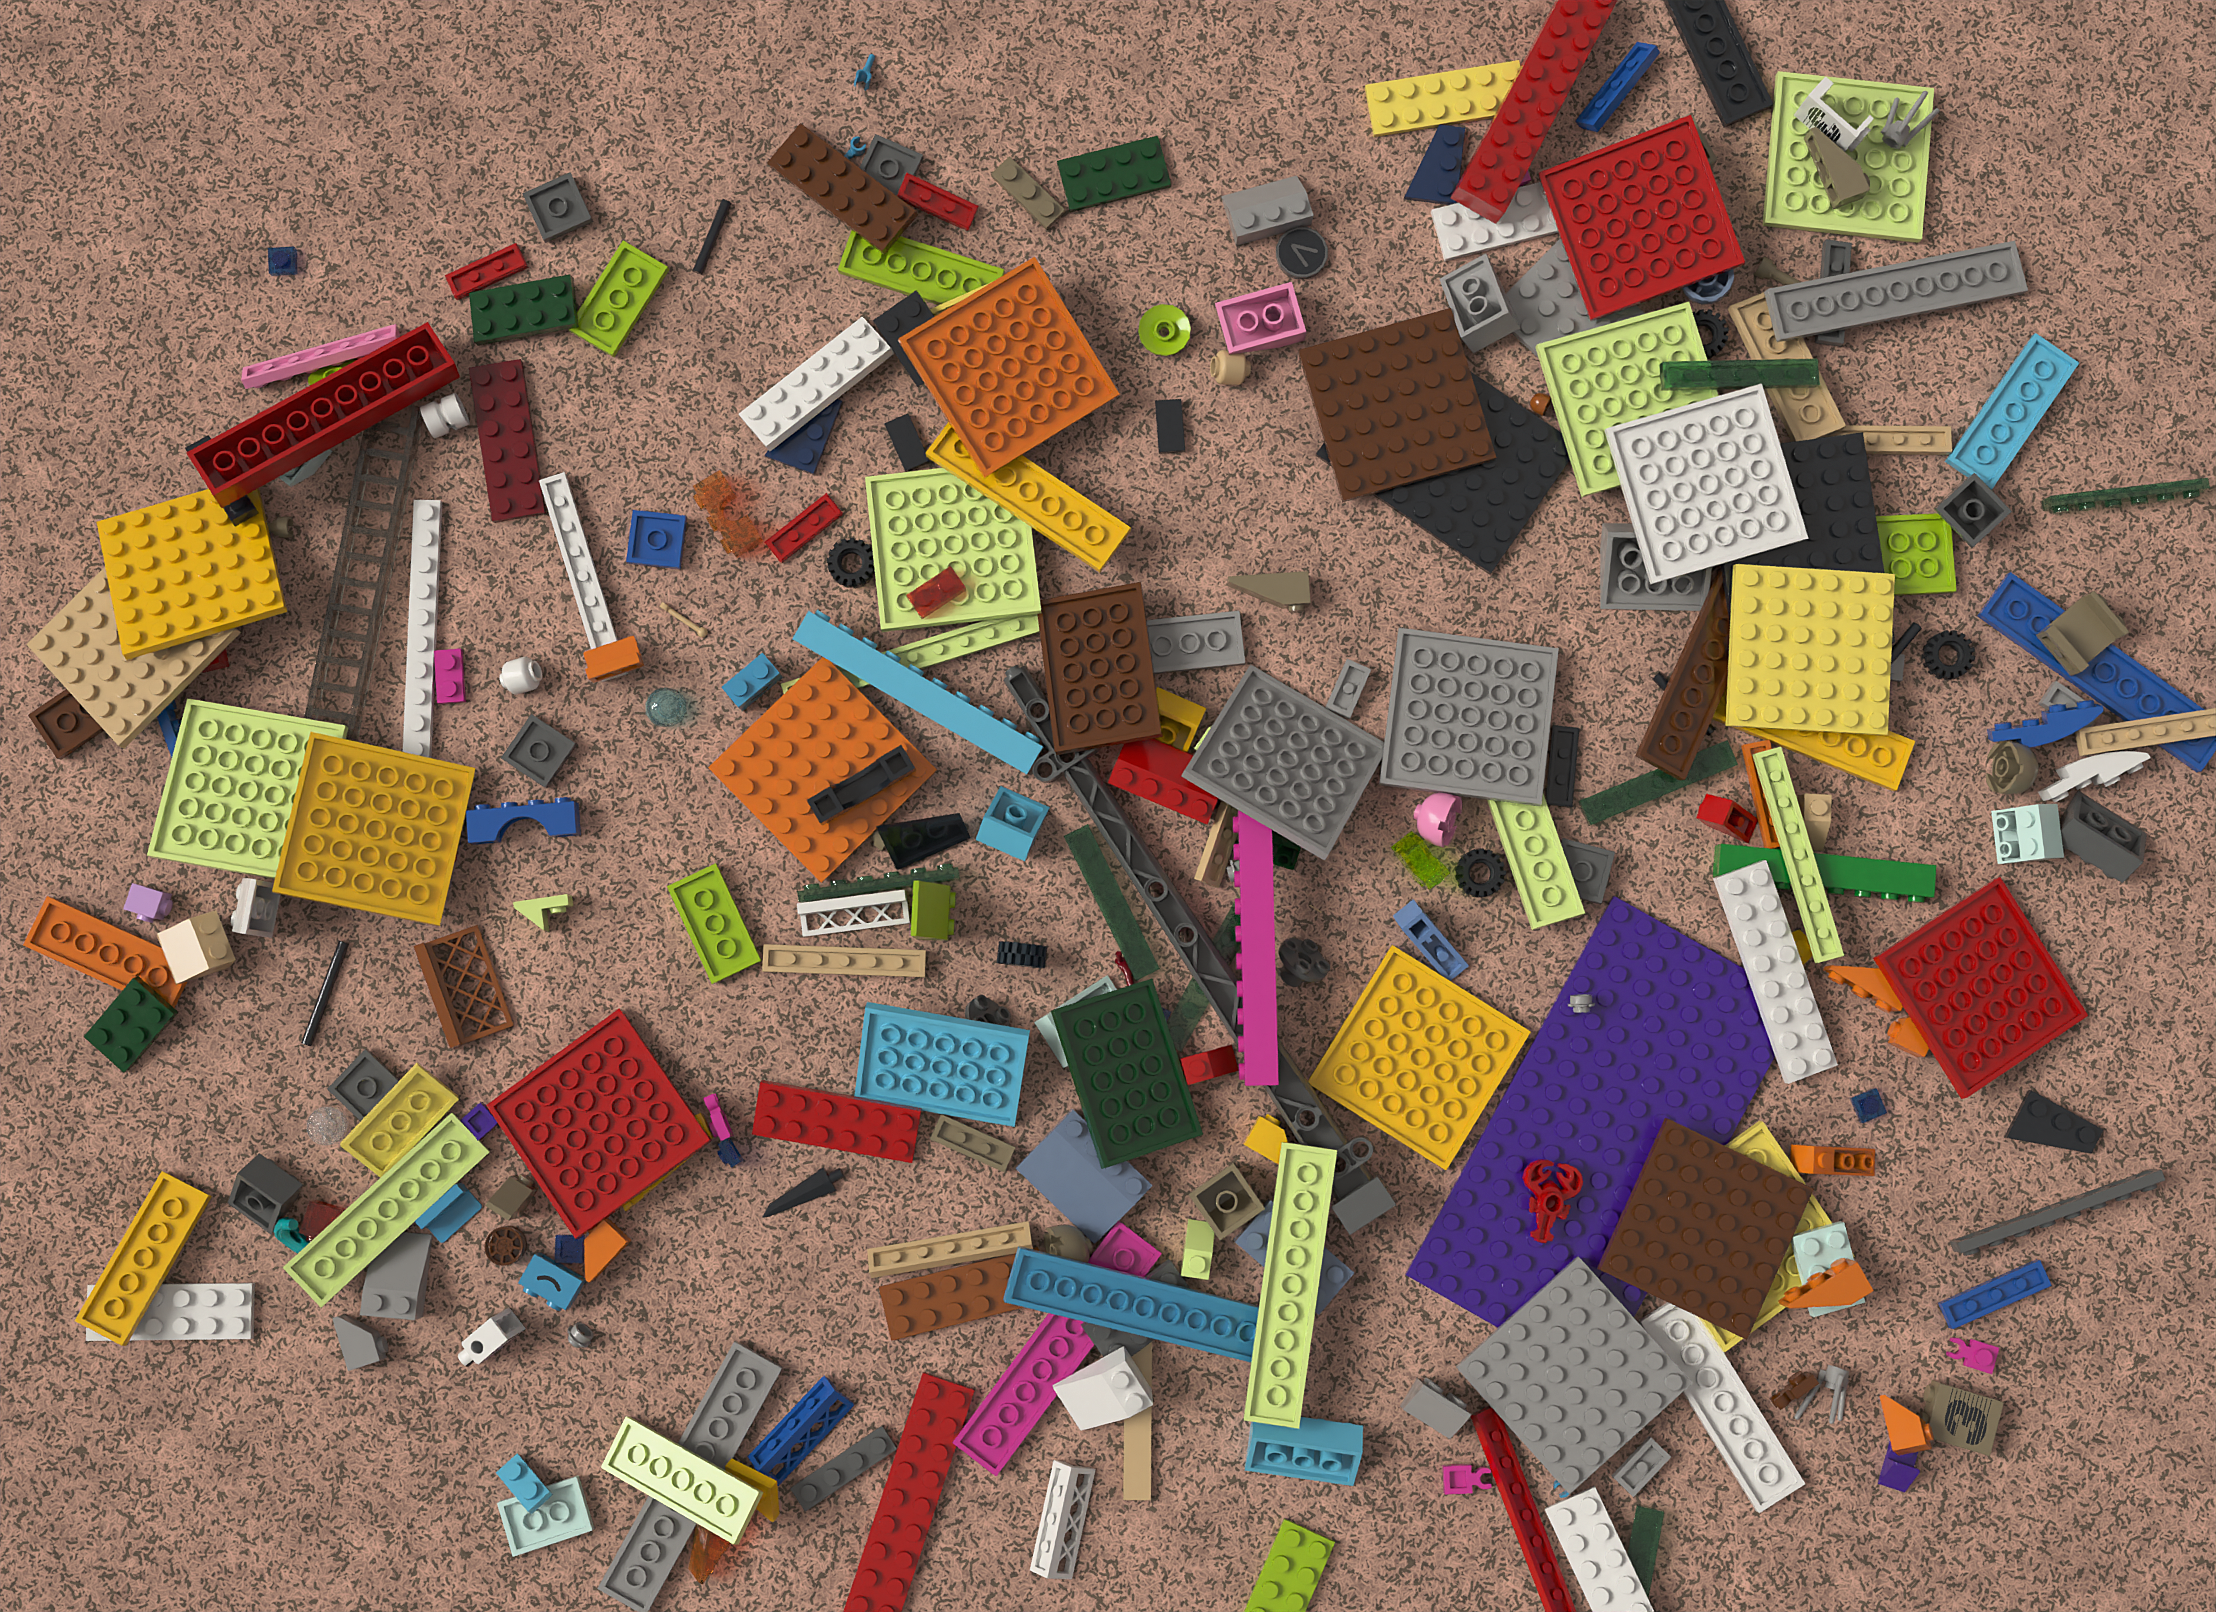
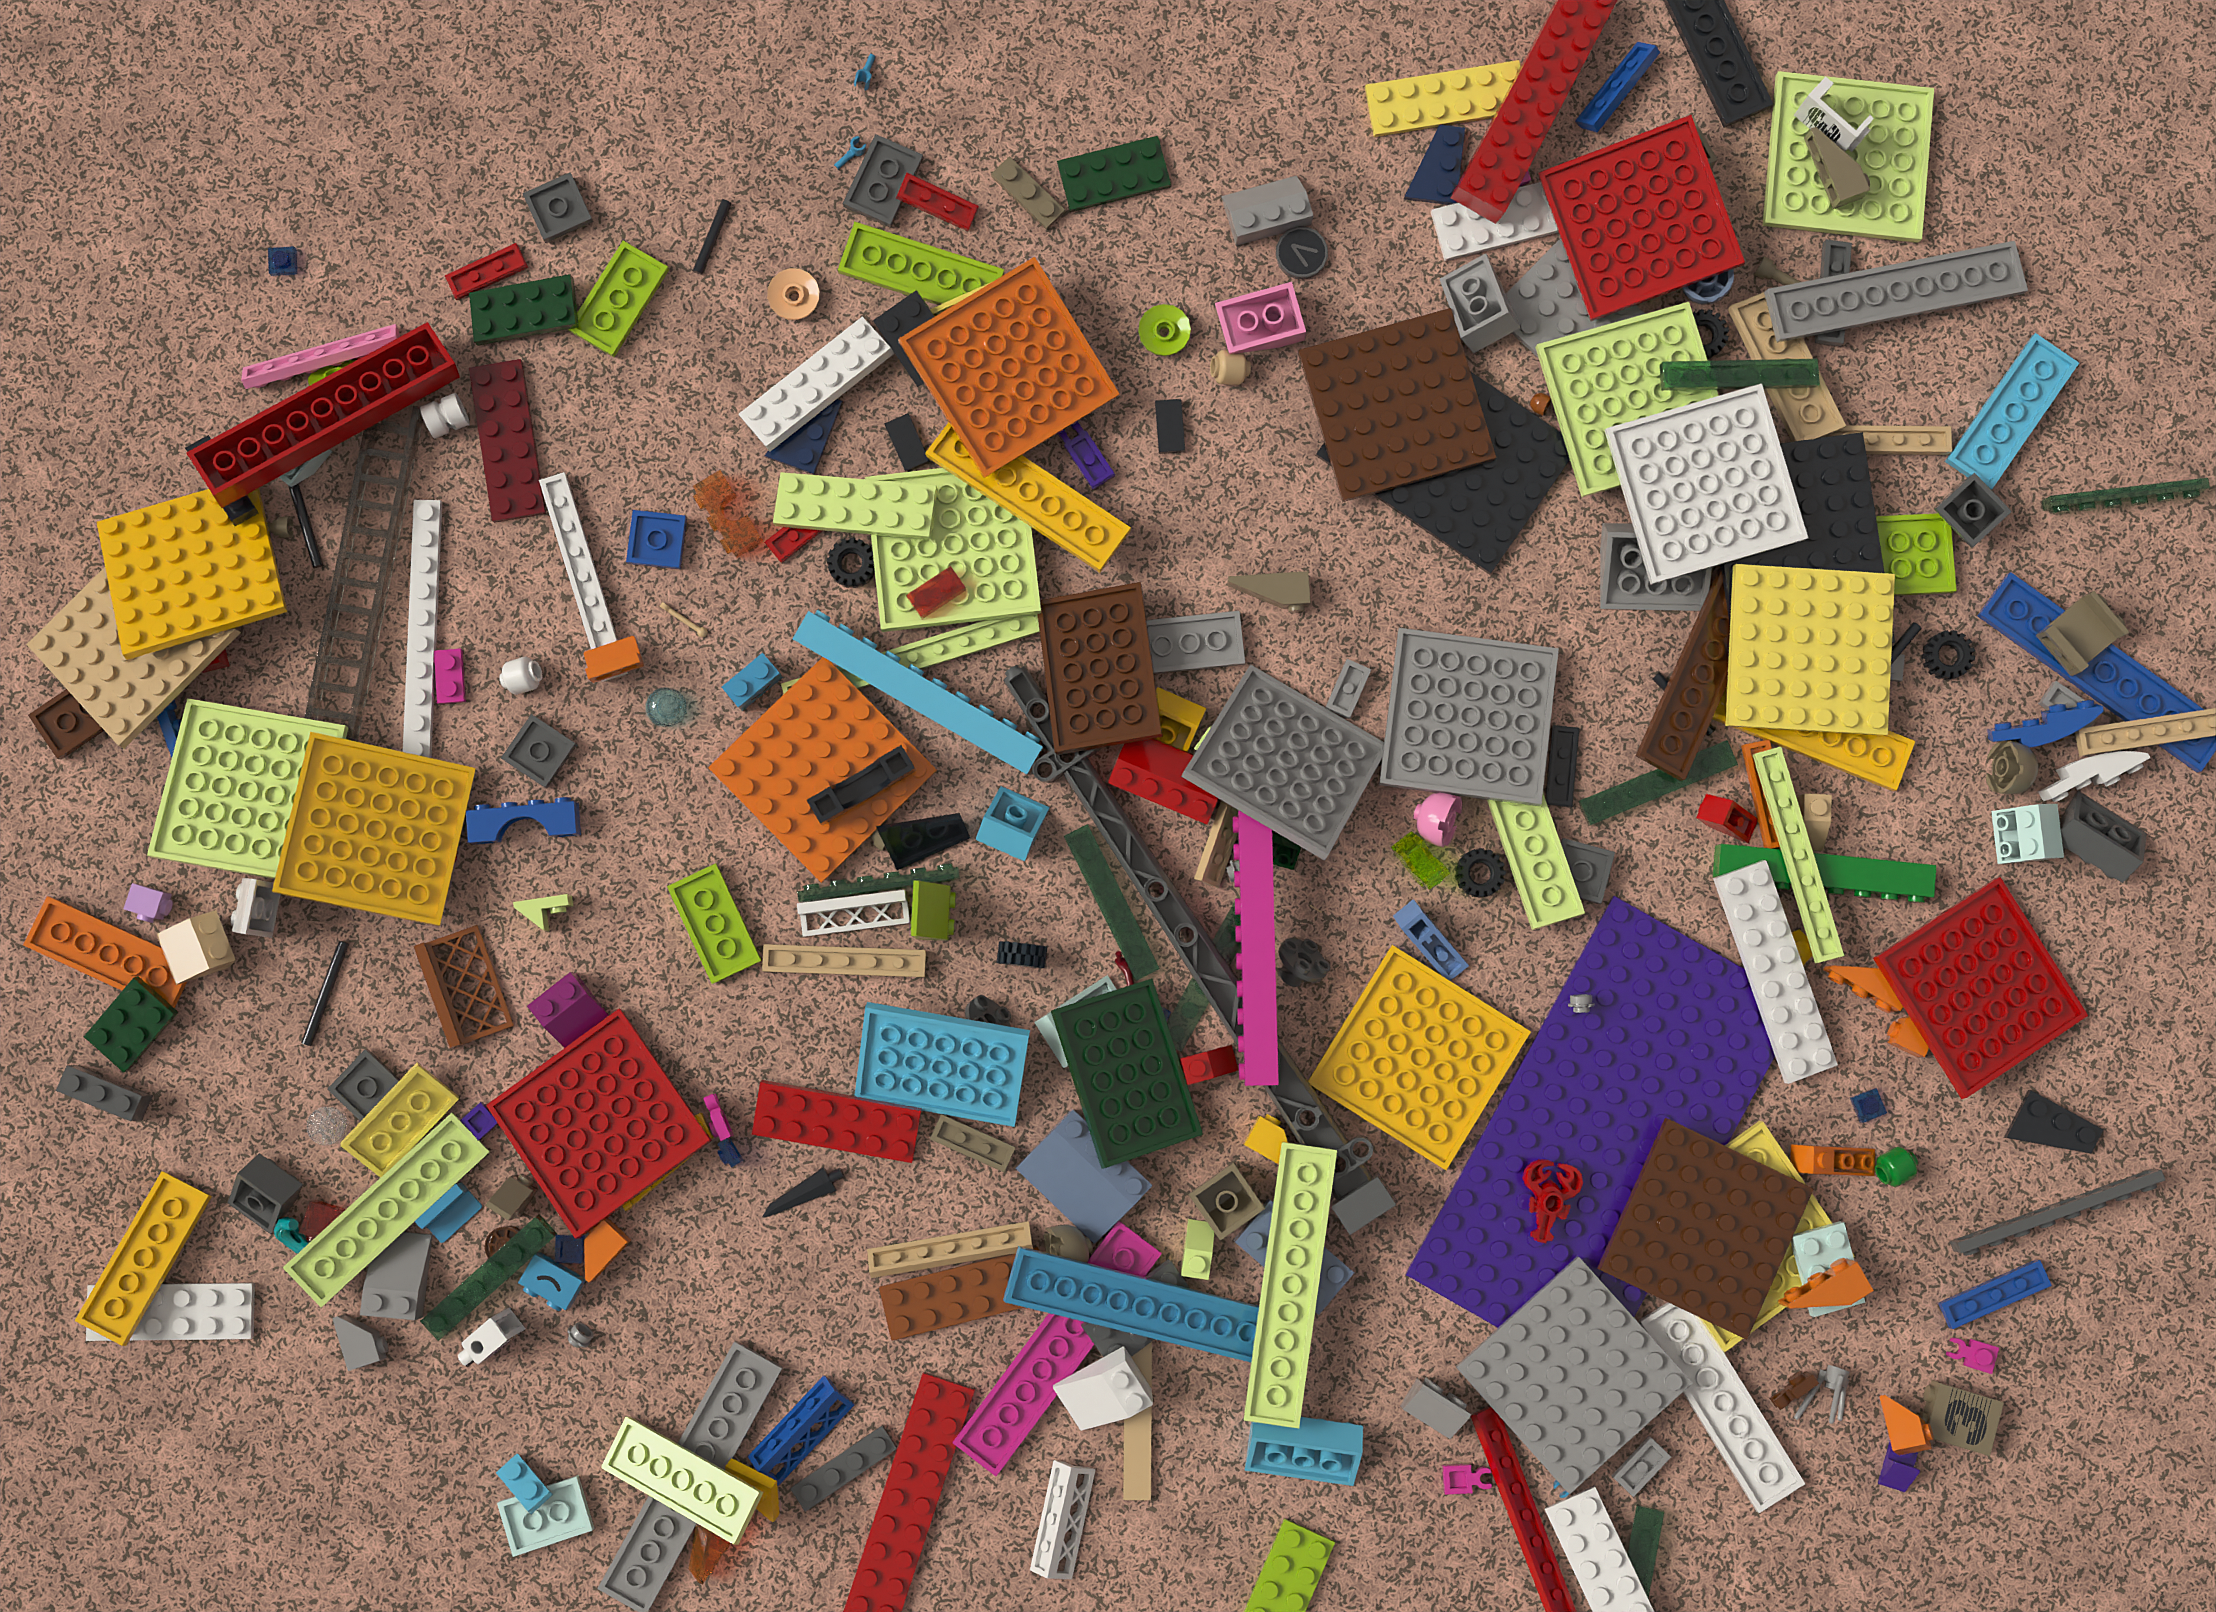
reddish brown plate [767,123,918,255] -> none
light grey plant [1881,91,1940,149] -> none
none -> dark grey arch [56,1065,153,1121]
none -> black bar [288,483,324,569]
none -> clear green plate [420,1214,557,1341]
none -> magenta slope [527,972,609,1048]
none -> light nougat dish [767,268,820,320]
none -> yellowish green plate [773,472,938,540]
none -> dark purple hinge [1057,421,1115,490]
none -> green head [1875,1147,1918,1187]

